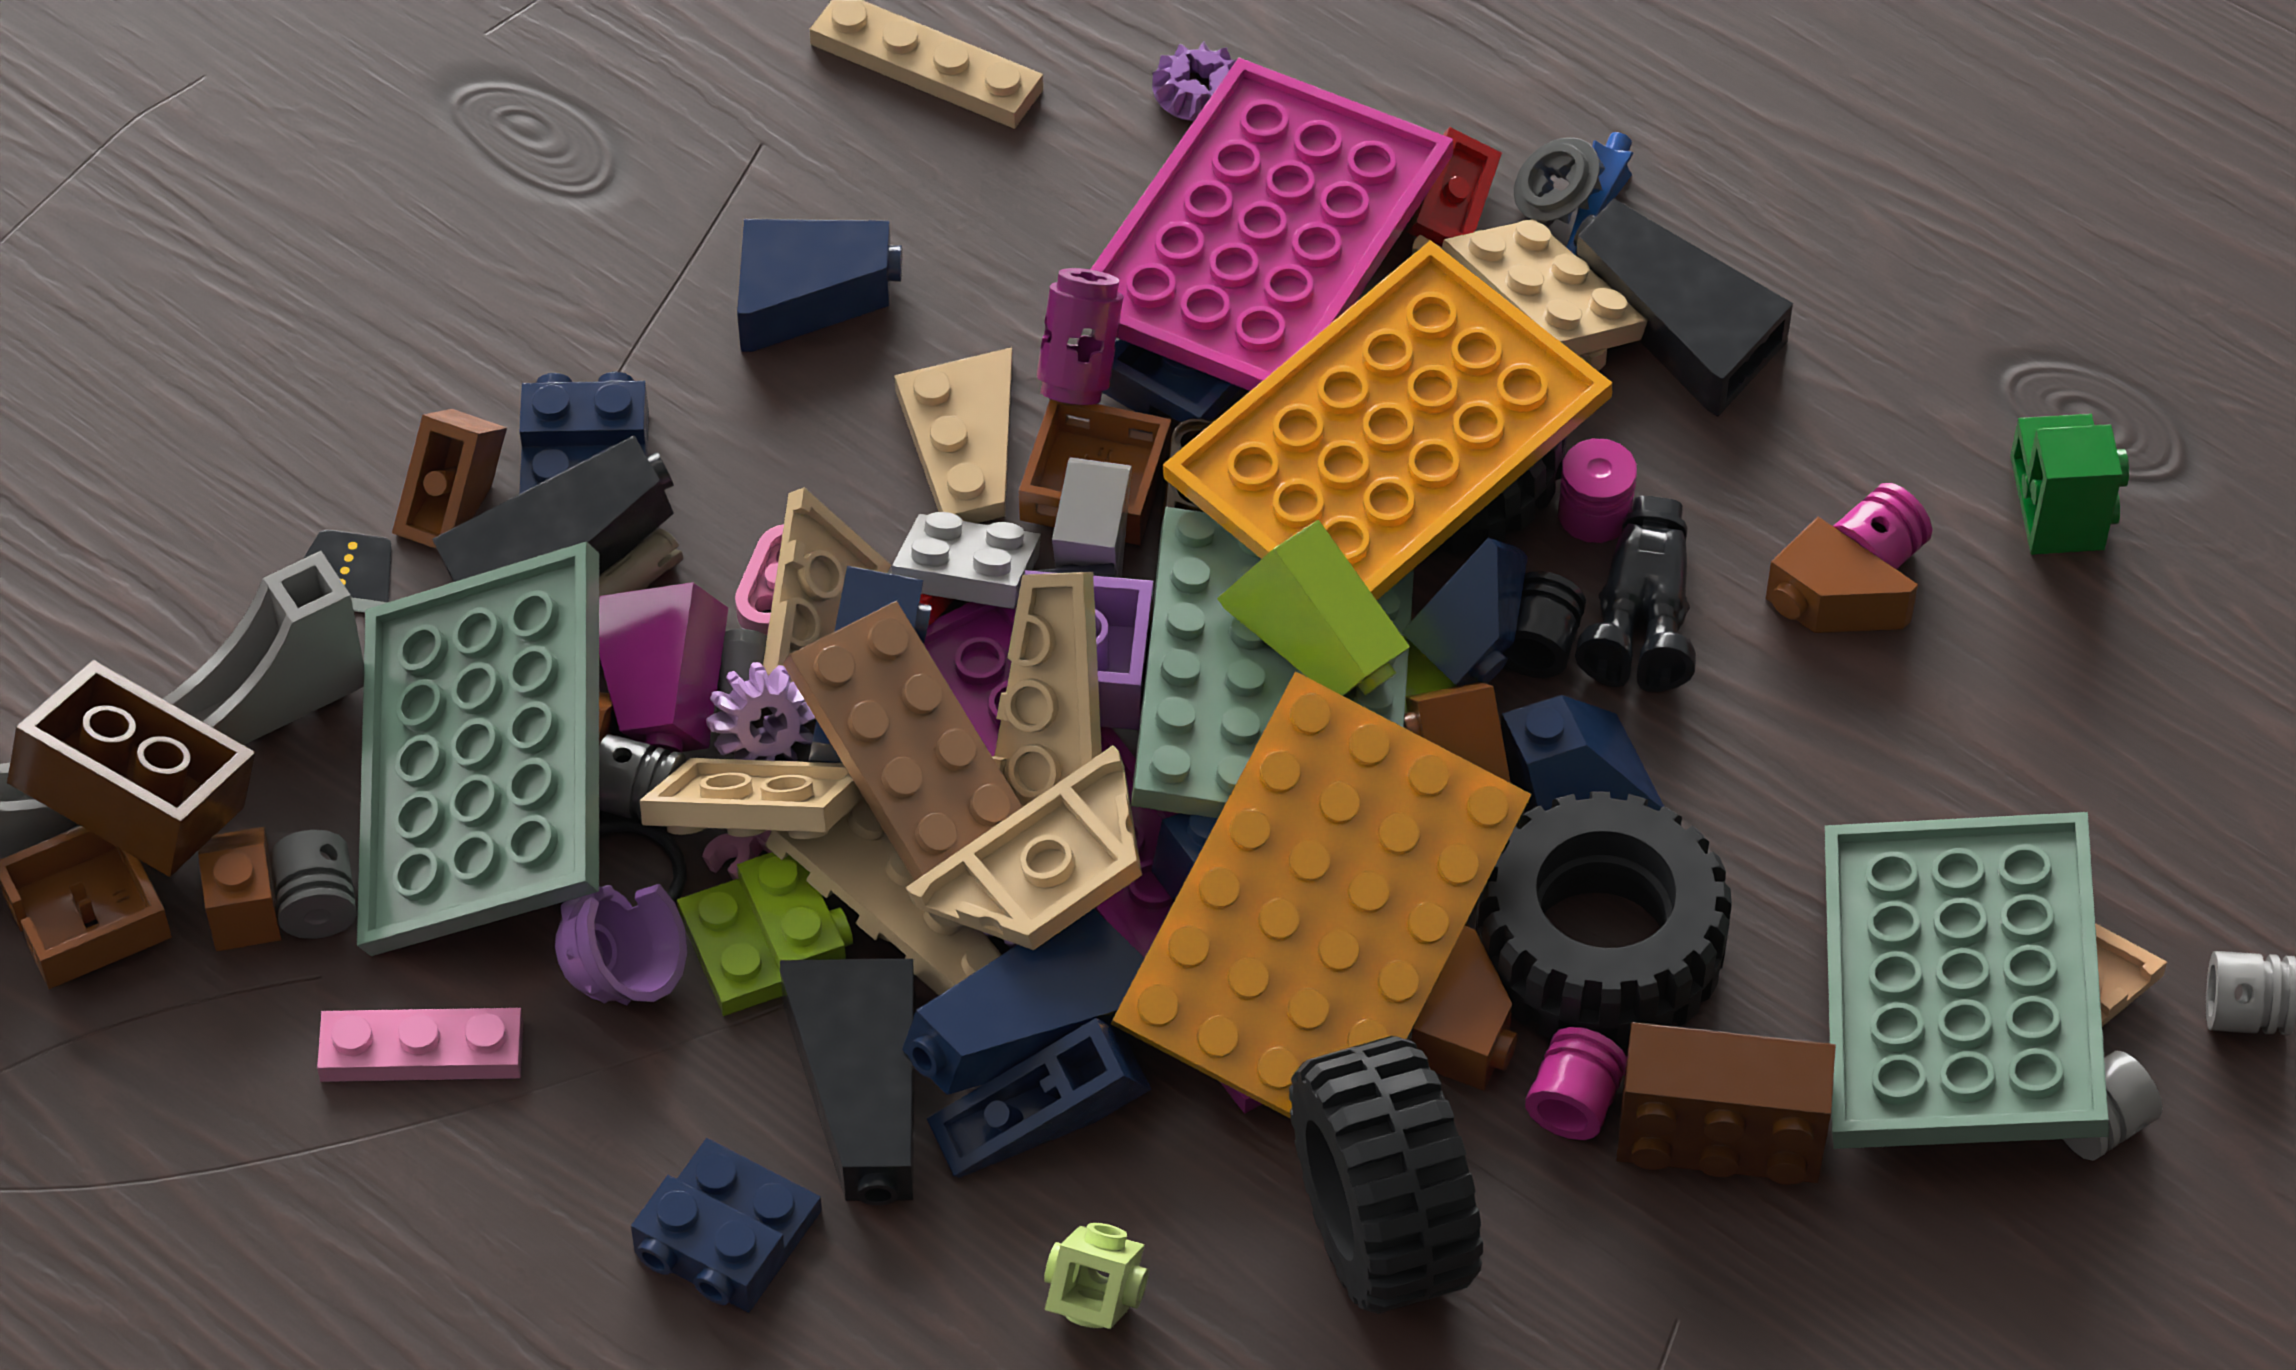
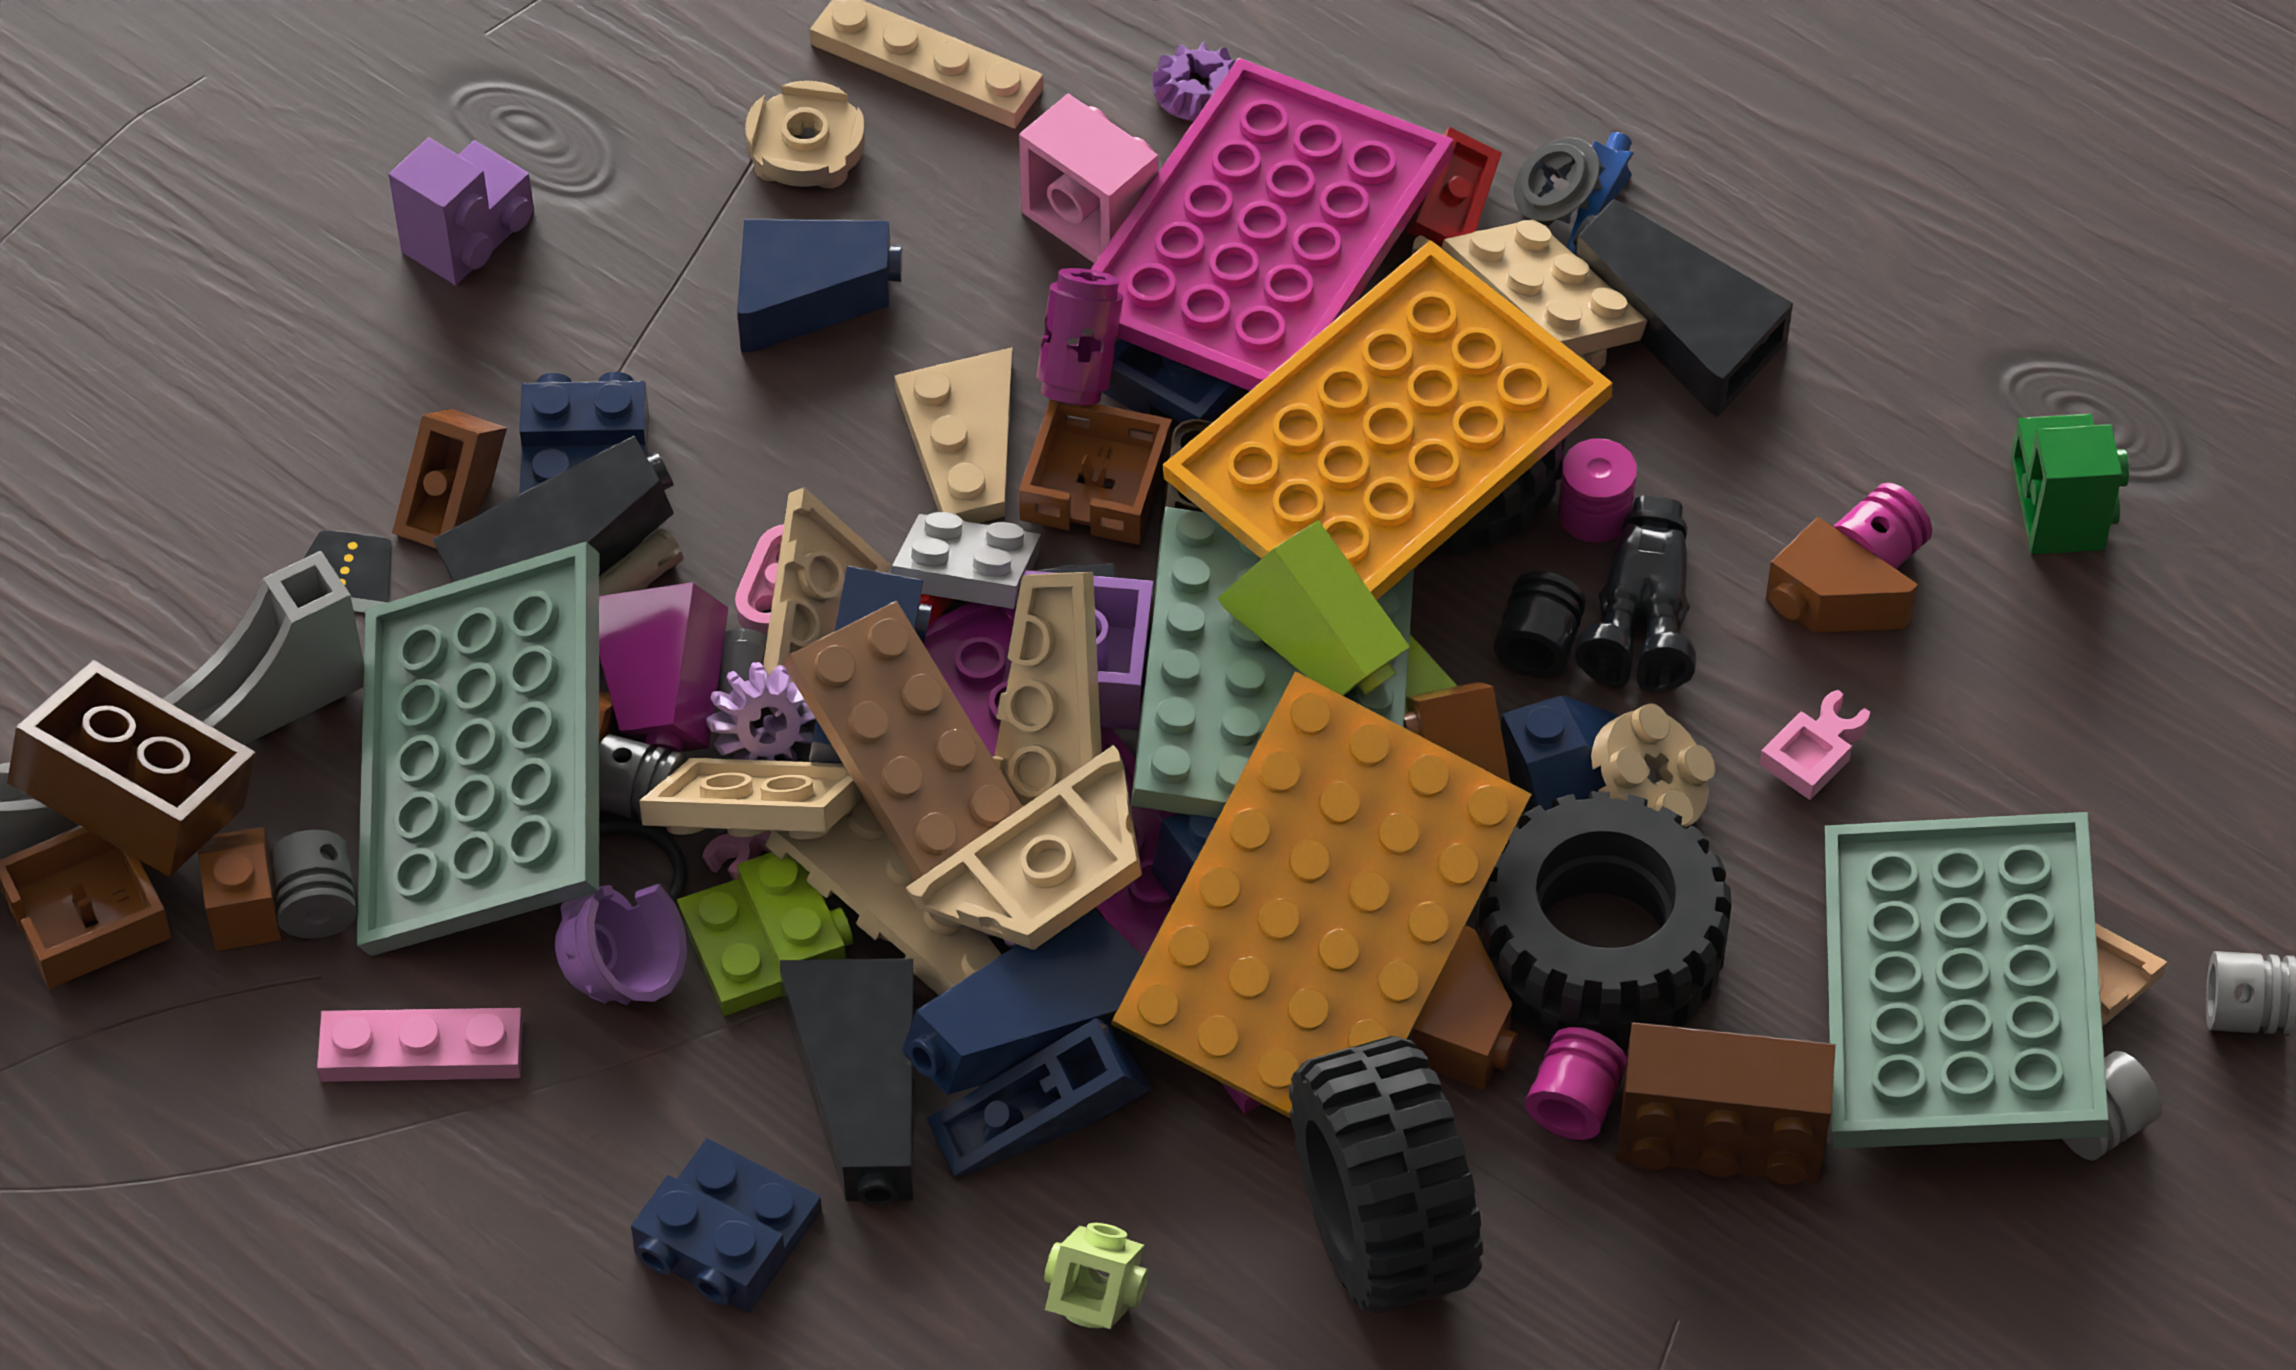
light grey slope [1052,457,1132,578] -> none
dark blue slope [1402,538,1528,686] -> none
none -> medium lavender brick [388,137,534,286]
none -> tan plate [745,81,865,189]
none -> bright pink brick [1019,93,1158,263]
none -> tan plate [1591,704,1715,828]
none -> bright pink plate [1759,690,1870,800]

